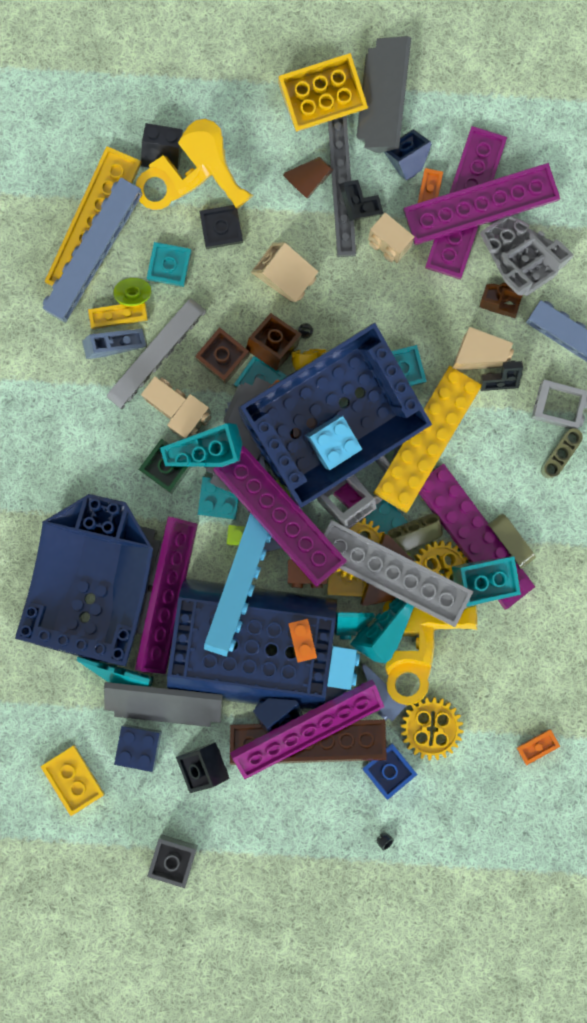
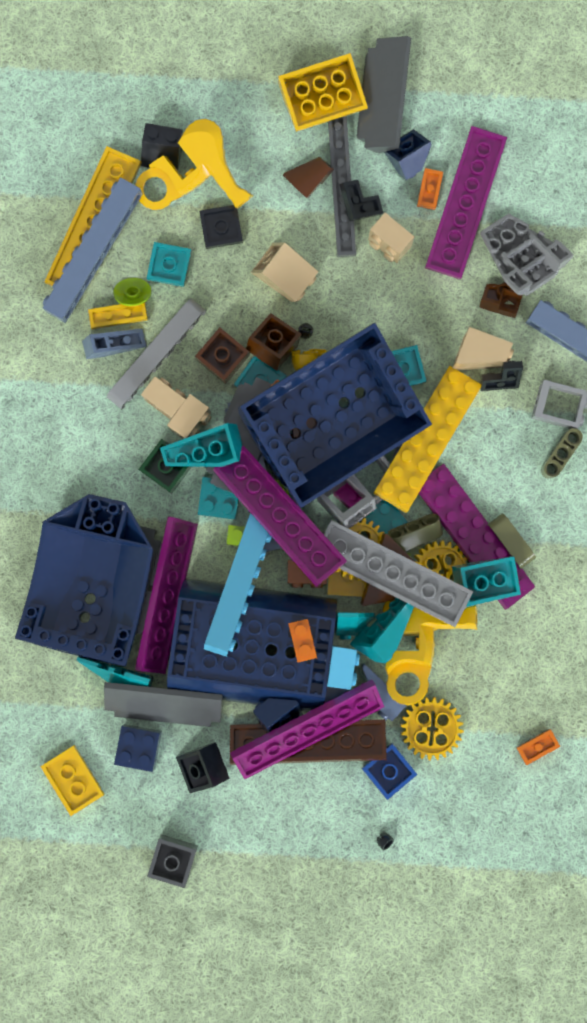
medium azure brick [305,415,362,470] -> none
magenta plate [403,163,560,245] -> none

